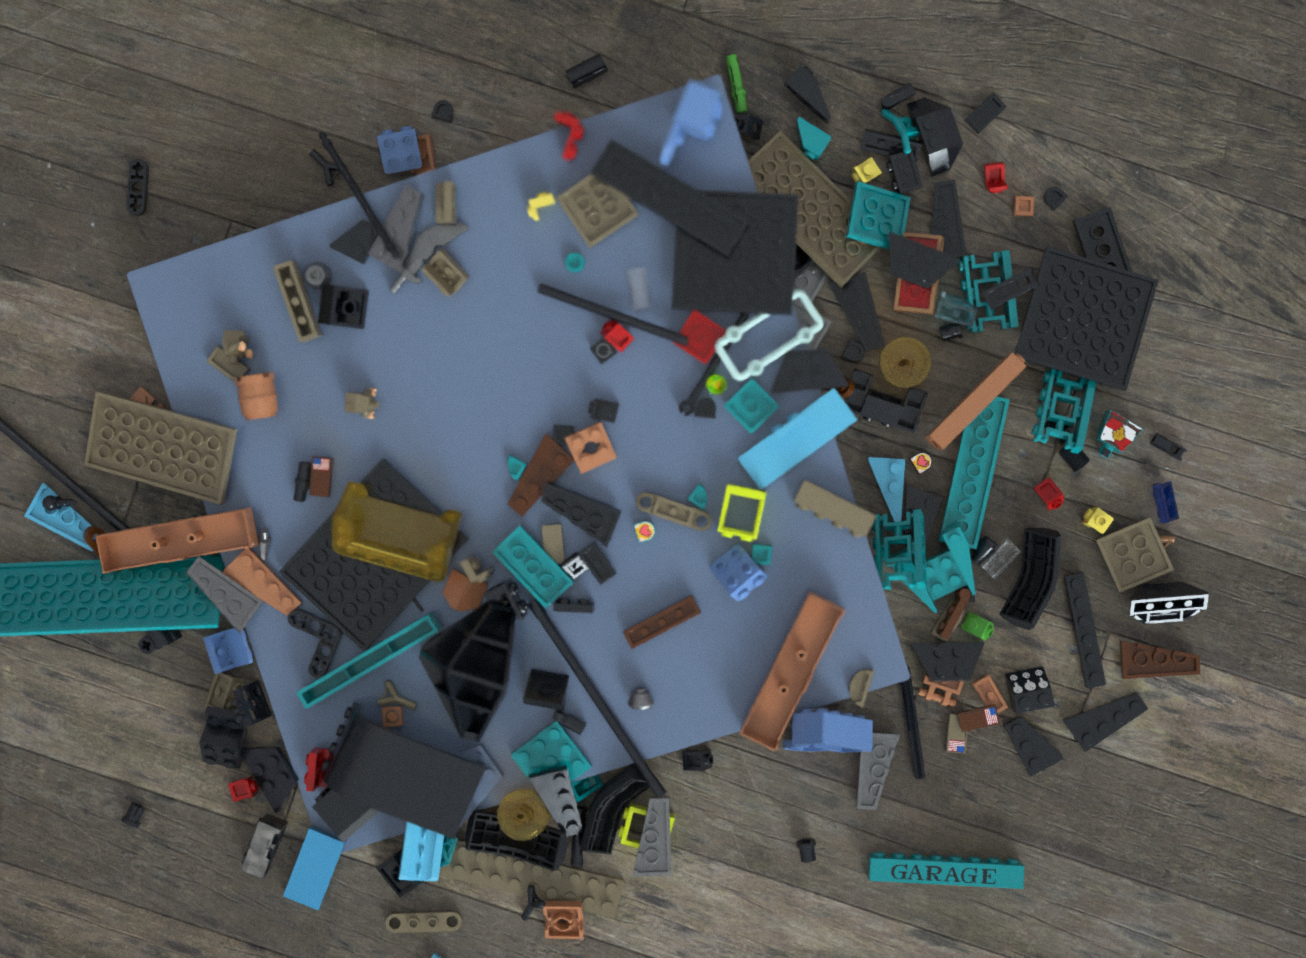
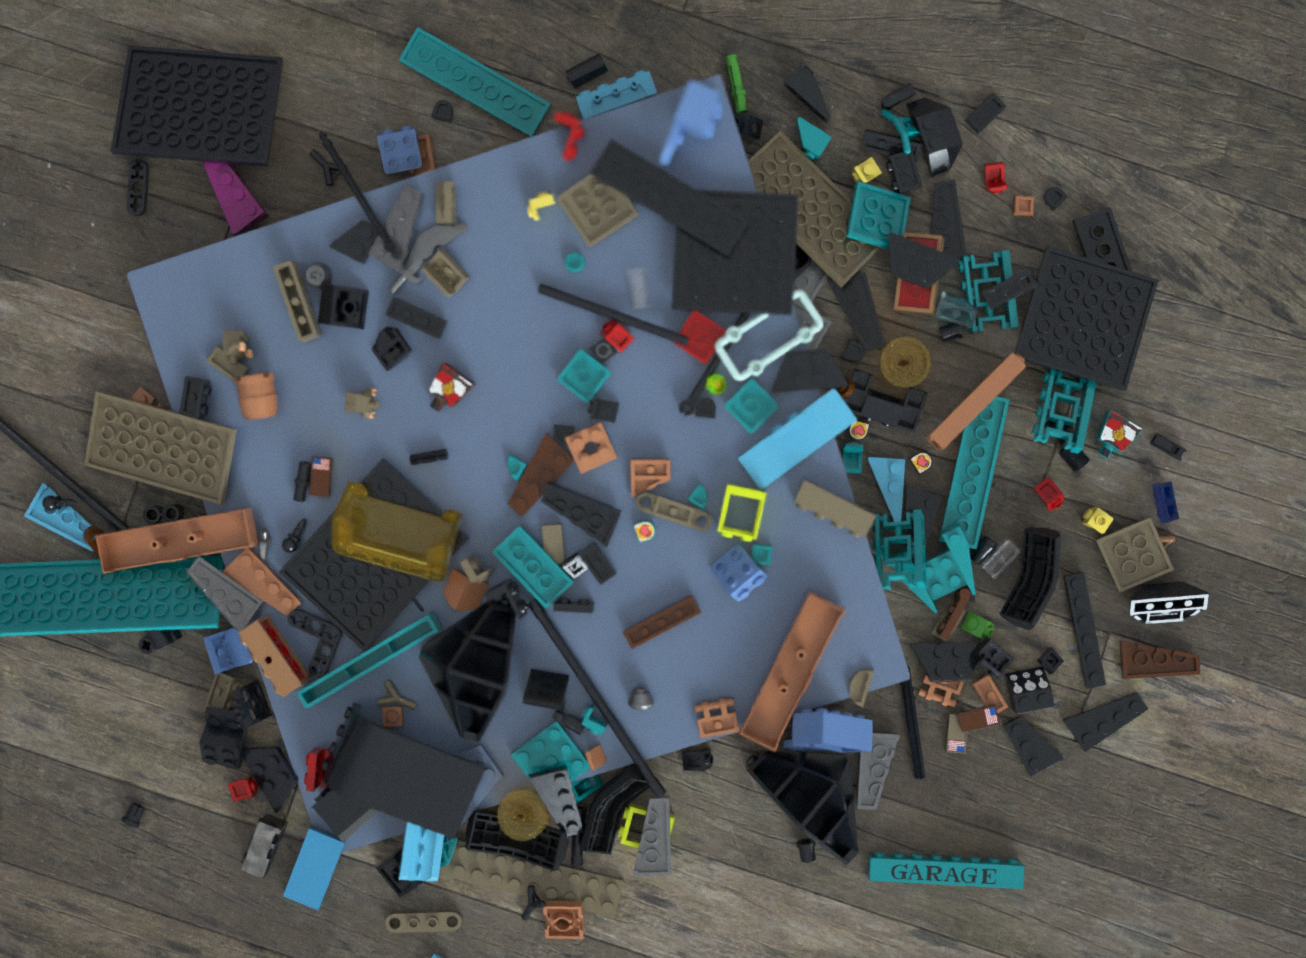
none -> black plate [111,45,283,167]
none -> black piece [143,504,184,524]
none -> black bracket [179,376,212,419]
none -> magenta wedge [202,161,269,236]
none -> medium nougat brick [238,614,312,697]
none -> black bar [282,519,306,553]
none -> black slope [372,327,412,371]
none -> black plate [385,297,448,339]
none -> teal plate [399,27,551,137]
none -> black axle [409,449,448,465]
none -> torso [429,362,476,412]
none -> teal plate [556,348,612,404]
none -> medium azure piece [576,70,657,120]
none -> teal bracket [581,704,607,735]
none -> nougat slope [585,744,607,771]
none -> nougat wing [631,458,671,497]
none -> nougat plate [695,697,739,738]
none -> black panel [745,750,859,866]
none -> teal bracket [842,442,863,474]
none -> tile [848,420,870,440]
none -> black bracket [972,636,1014,680]
none -> black tile [1037,647,1064,675]

